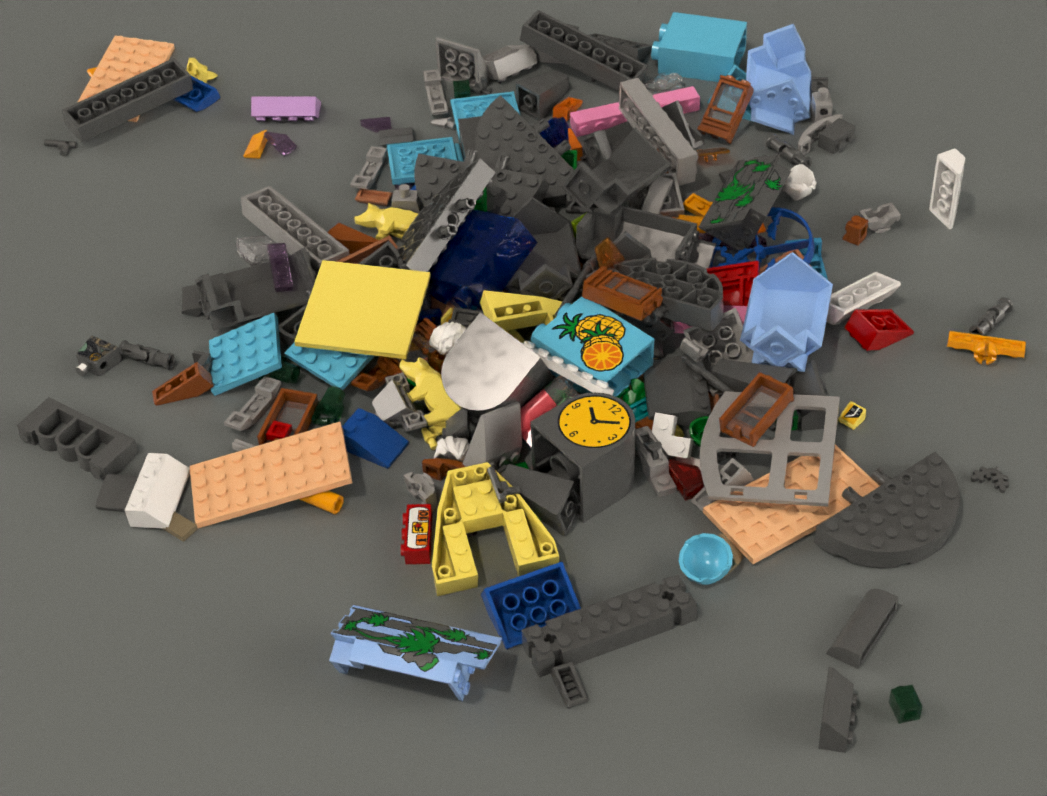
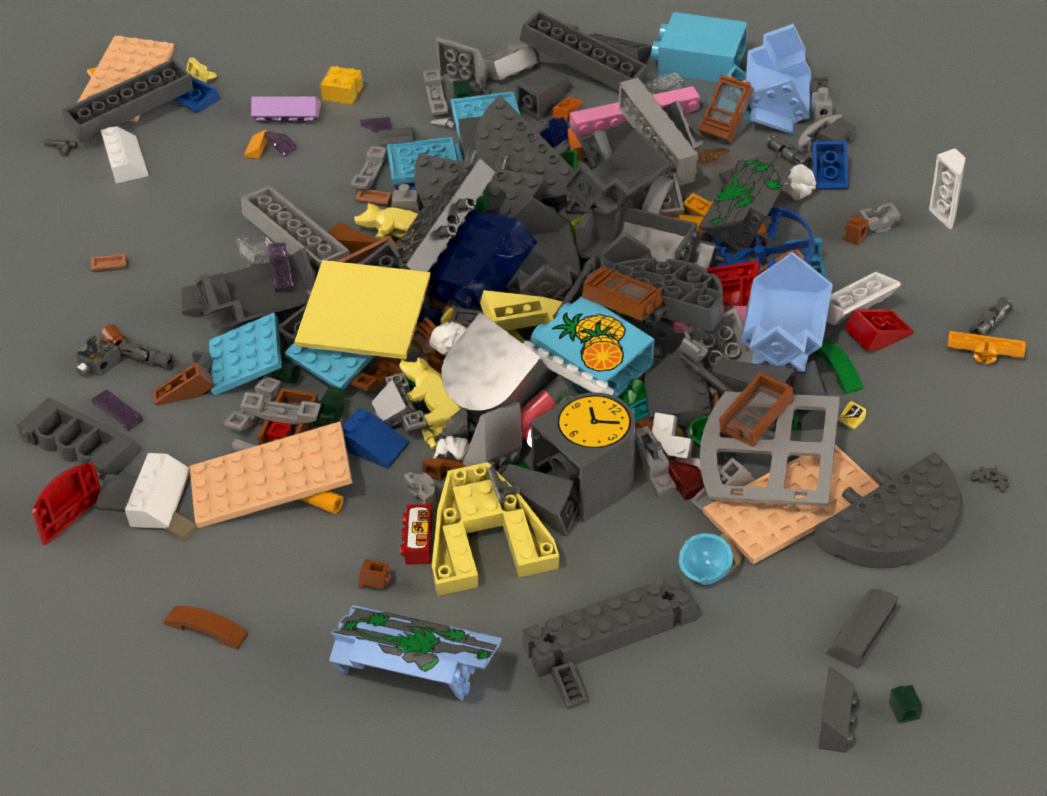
blue slope [481,562,581,649] -> none
clear orange slope [595,237,625,269] -> none
none -> red slope [31,462,101,546]
none -> nougat tile [91,254,126,272]
none -> clear purple plate [92,389,143,431]
none -> white slope [101,126,149,184]
none -> dark orange brick [101,325,126,347]
none -> dark orange slope [164,606,248,650]
none -> light grey slope [240,392,321,424]
none -> yellow piece [320,66,363,104]
none -> dark orange brick [358,559,391,589]
none -> blue slope [812,141,848,189]
none -> green slope [815,338,863,395]

